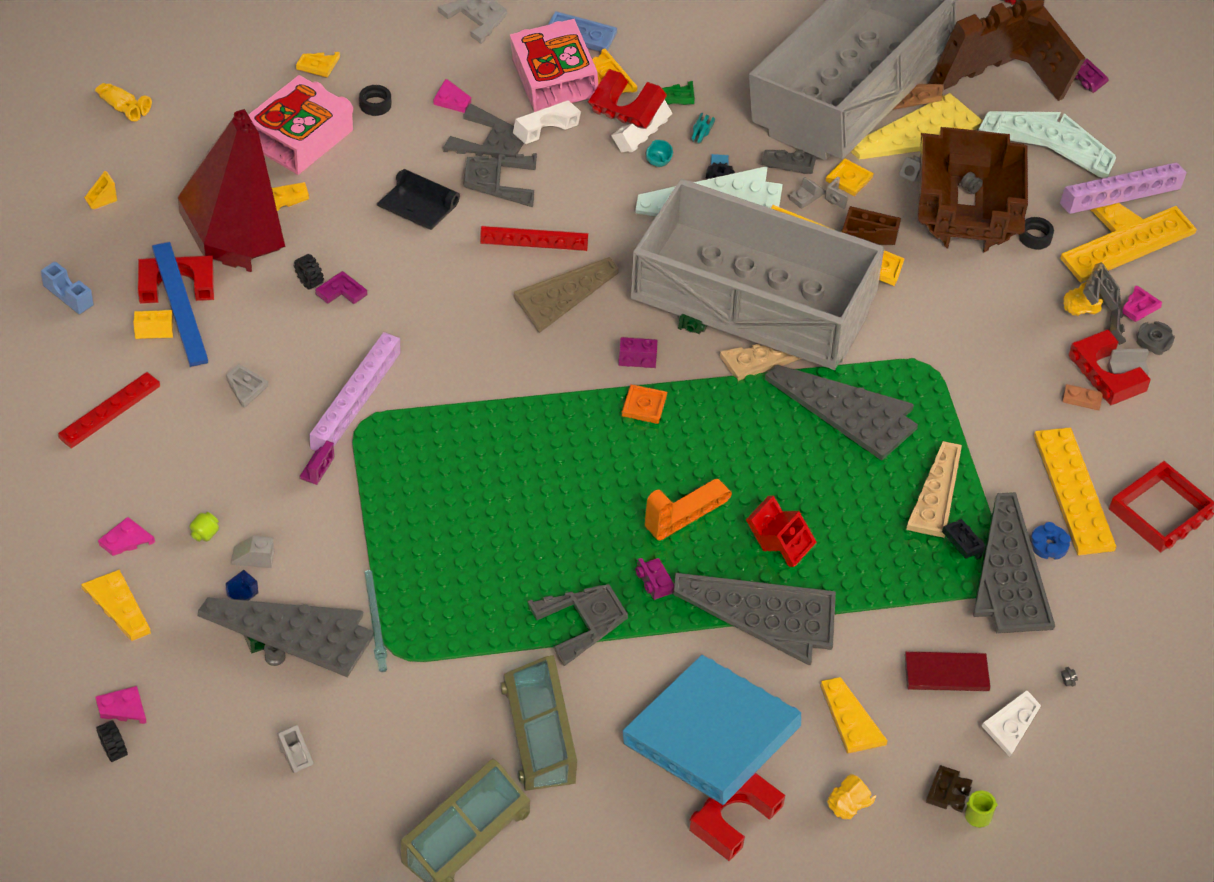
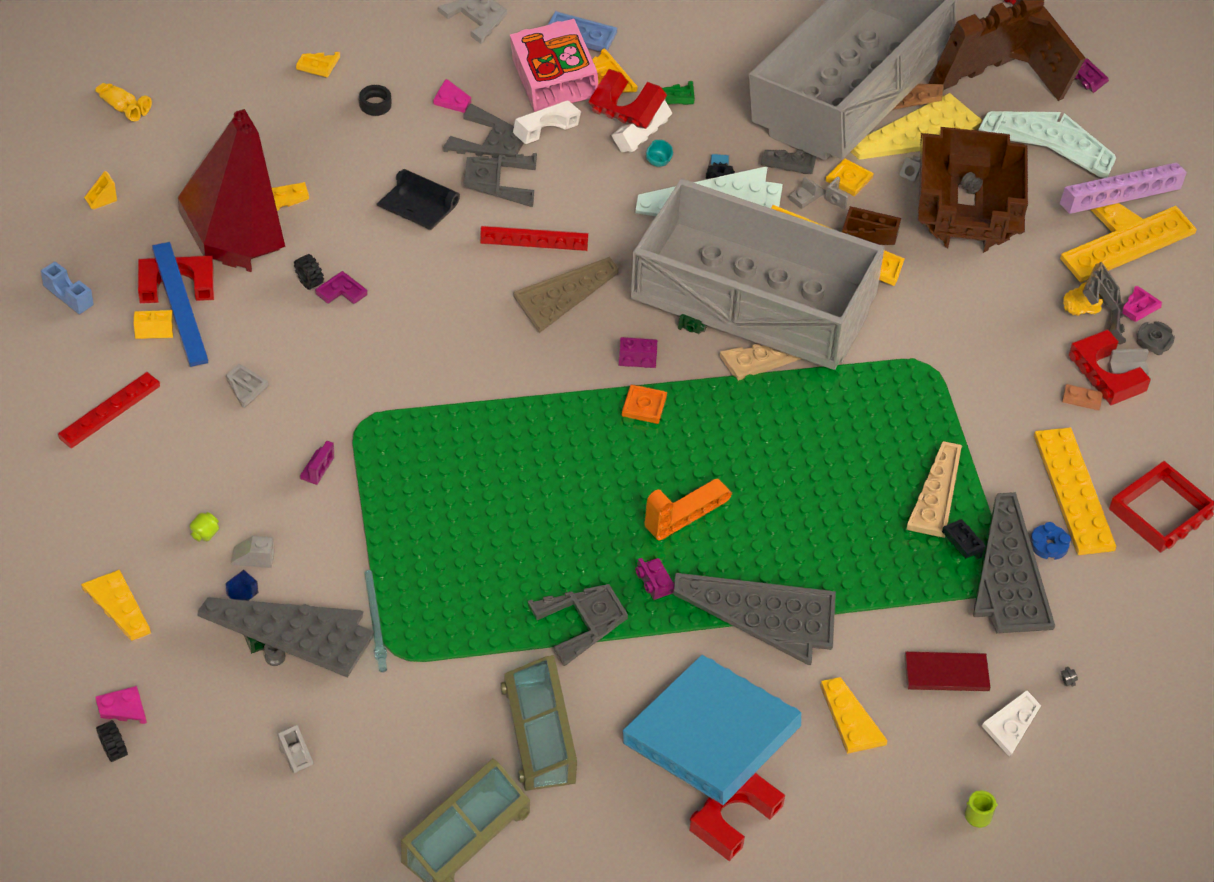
dark pink wing [98,517,155,556] -> none
bright pink brick [249,75,353,175] -> none
lavender brick [310,332,400,451] -> none
teal arm [691,113,715,144] -> none
red bracket [746,495,817,567] -> none
dark grey wing [765,365,918,460] -> none
yellow hair [827,774,876,819] -> none
dark brown plate [926,765,973,813] -> none
black tyre [1019,217,1054,250] -> none

